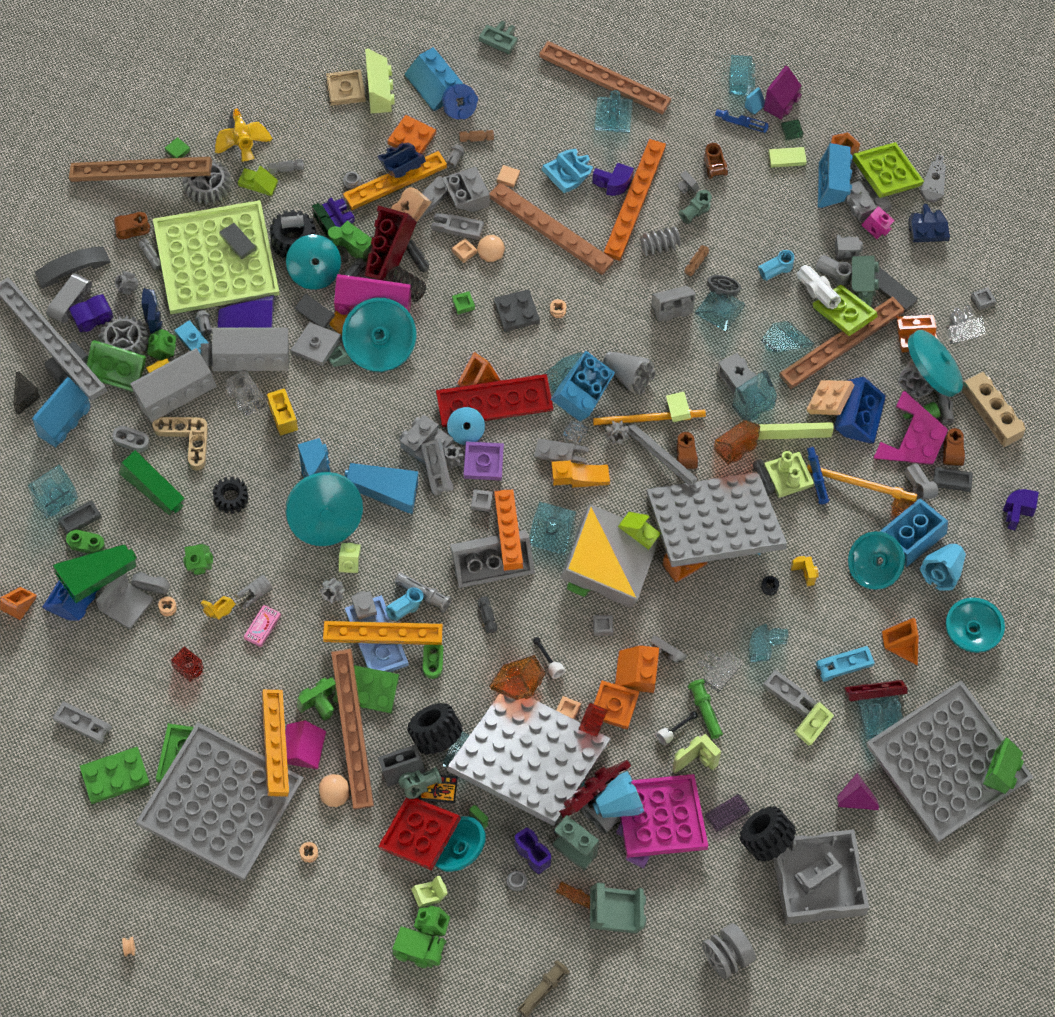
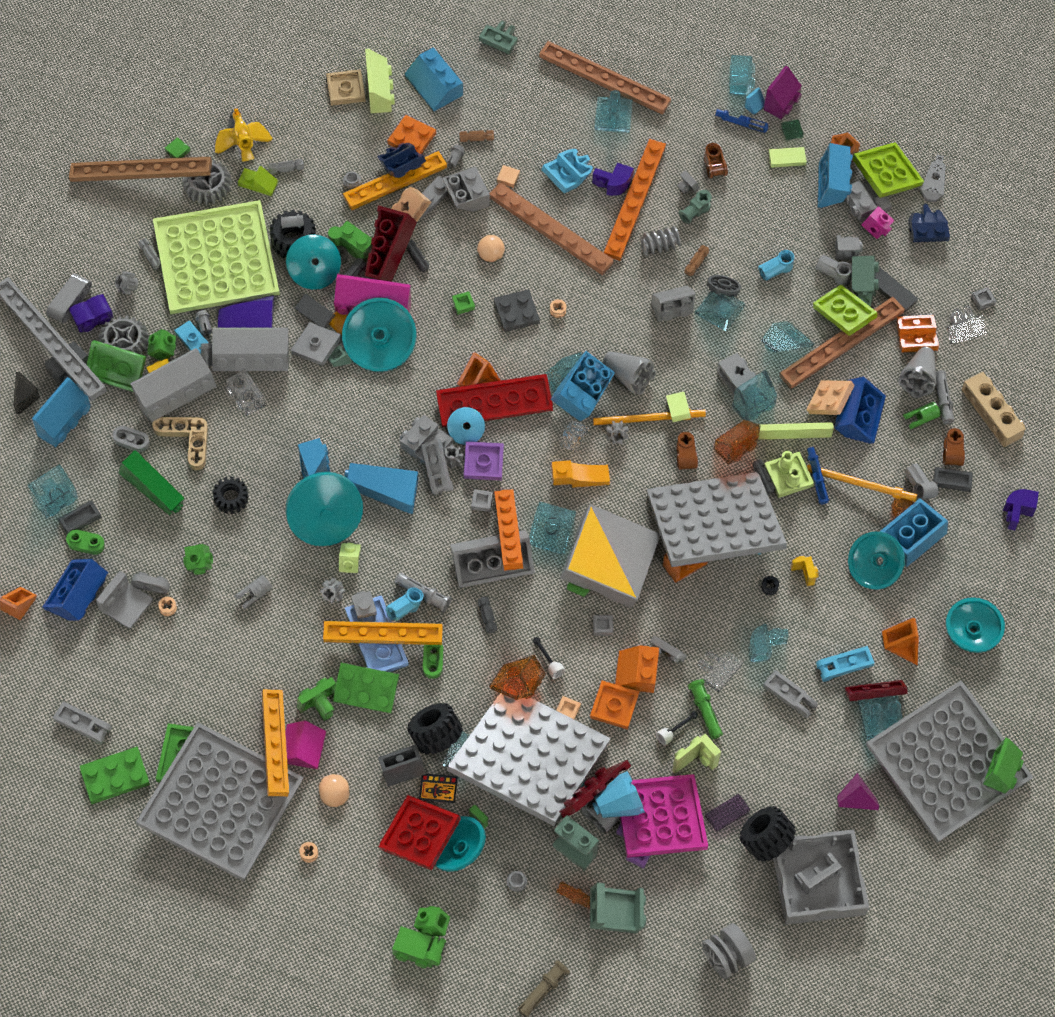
dark grey slope [35,247,111,288] -> none
green slope [53,544,137,603] -> none
dark orange piece [114,212,150,240] -> none
light nougat bush [122,937,135,957] -> none
dark blue plate [141,288,163,335] -> none
clear red brick [171,646,204,682] -> none
yellow bracket [201,596,236,620] -> none
dark grey tile [219,223,256,260] -> none
bright pink tile [244,605,281,647] -> none
yellow brick [267,388,298,436] -> none
hips [312,197,355,239] -> none
nougat plate [331,649,374,810] -> none
clear smoke piece [385,266,426,302] -> none
sand green connector [398,767,442,799] -> none
yellowish green bracket [411,876,448,908] -> none
light grey hinge [431,213,484,240] -> none
blue plate [442,84,478,119] -> none
light nougat tile [451,238,477,263] -> none
dark purple brick [514,827,551,874] -> none
light grey hinge [534,438,589,465] -> none
clear red brick [578,702,608,737] -> none
lime slope [618,512,661,550] -> none
light grey axle [627,424,697,486] -> none
yellowish green plate [794,702,834,746] -> none
white piece [797,265,841,309] -> none
dark pink wing [873,391,948,465] -> none
teal dish [908,330,963,397] -> none
medium azure cone [919,544,966,591] -> none

